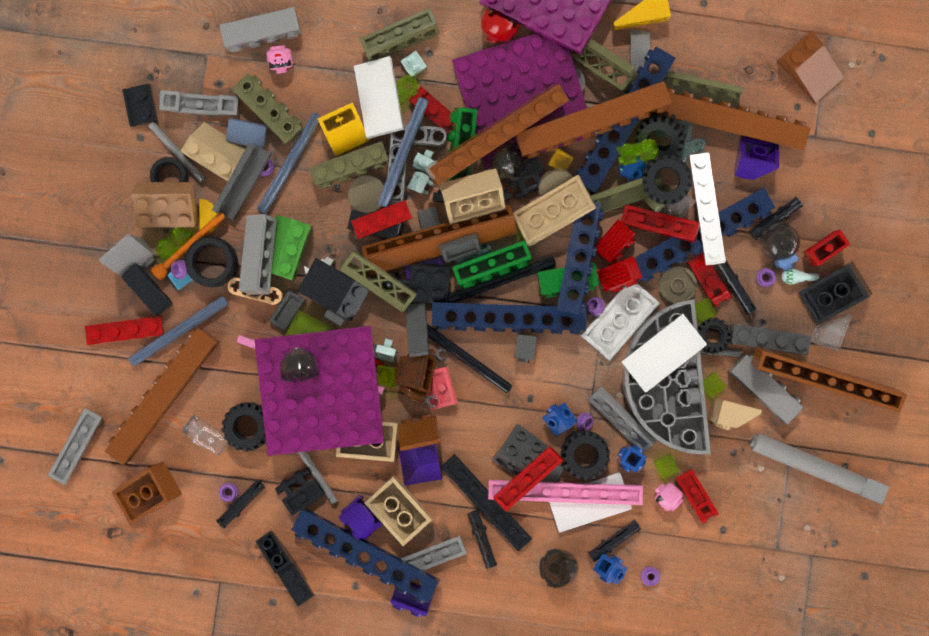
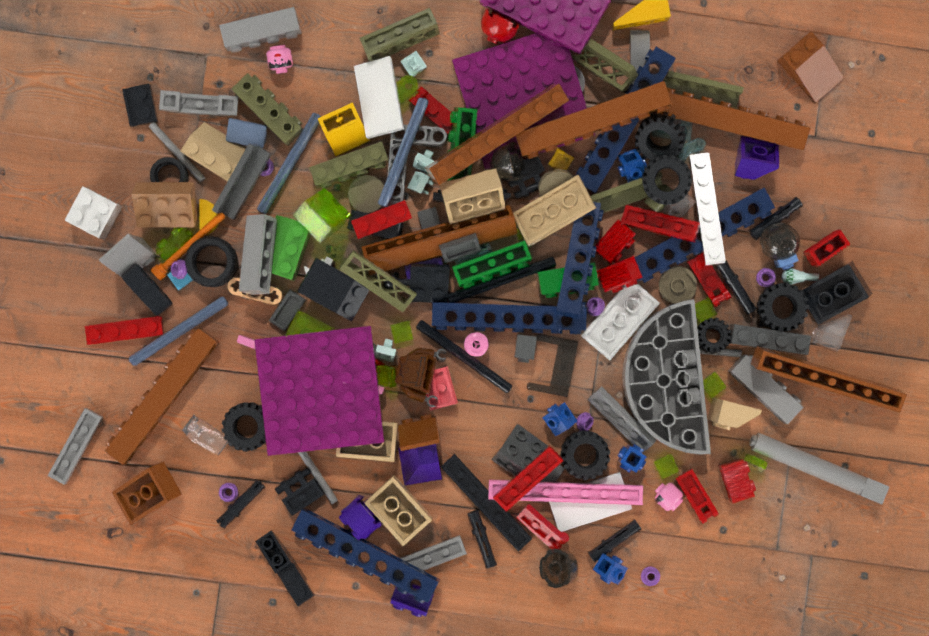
clear smoke cylinder [280,347,320,382] -> none
dark grey tile [324,310,347,326] -> none
dark grey tile [406,302,429,357] -> none
clear neon green hinge [616,139,659,165] -> none
white tile [621,314,707,393] -> none
none -> white brick [65,186,123,240]
none -> clear neon green brick [293,188,351,243]
none -> clear neon green tile [390,321,413,344]
none -> bright pink head [464,332,489,357]
none -> red plate [516,504,569,551]
none -> clear smoke plate [527,334,578,397]
none -> red brick [718,458,756,503]
none -> clear neon green tile [744,454,768,470]
none -> black tyre [756,283,809,331]

